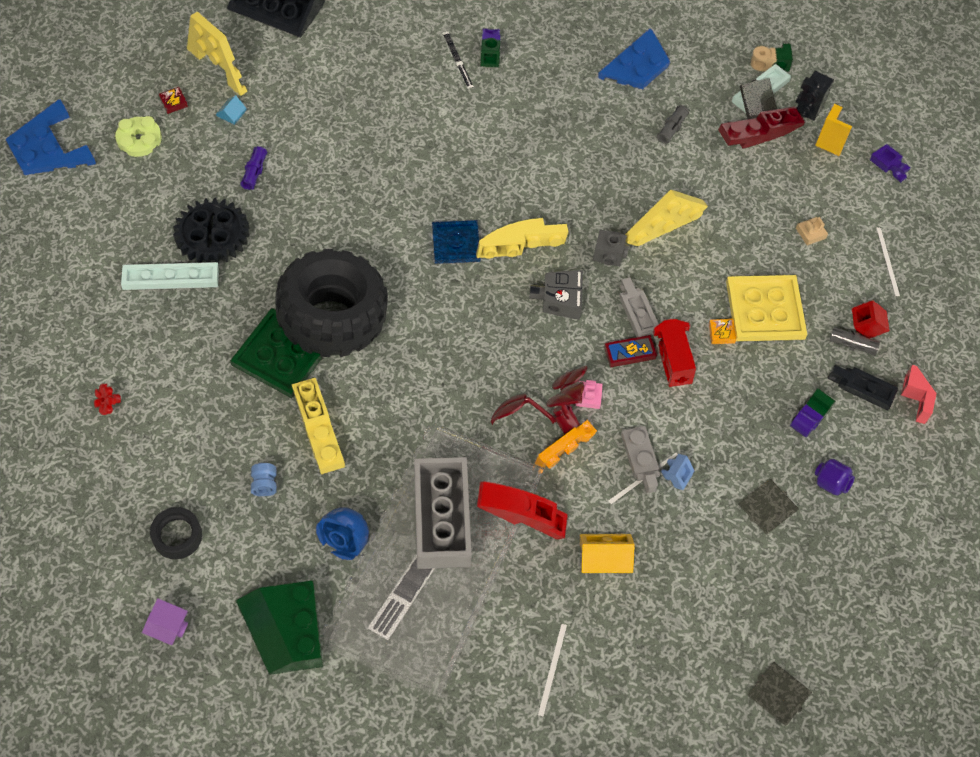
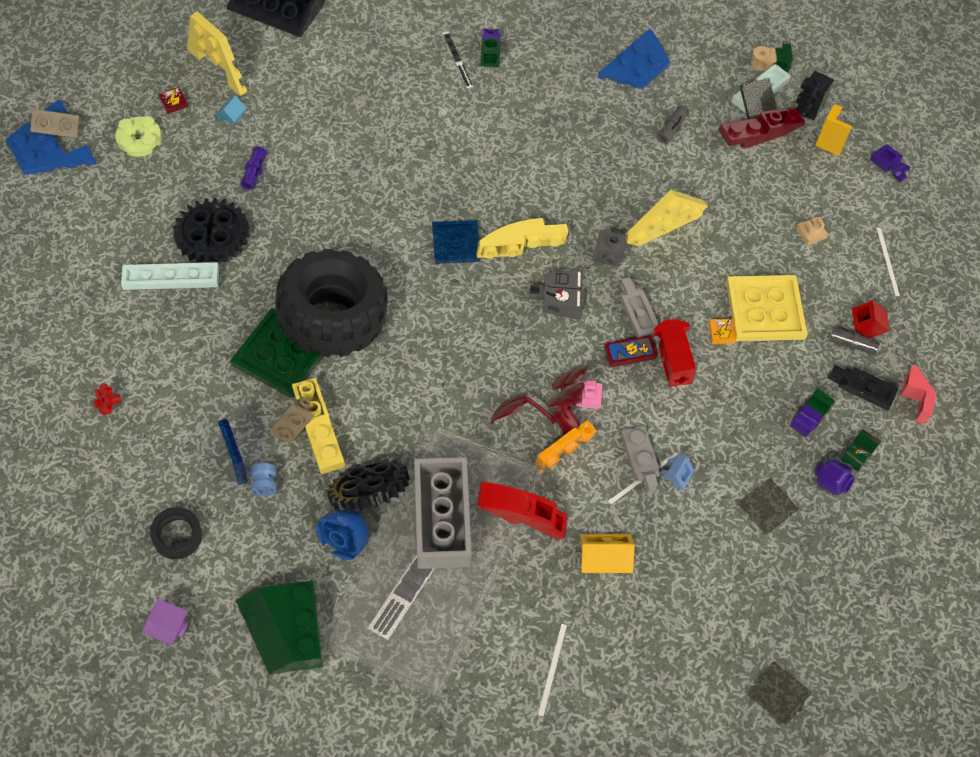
none -> dark tan hinge [30,109,79,138]
none -> clear blue tile [218,418,248,486]
none -> dark tan hinge [269,398,314,443]
none -> black gear [327,458,411,513]
none -> dark green leg [841,429,881,472]

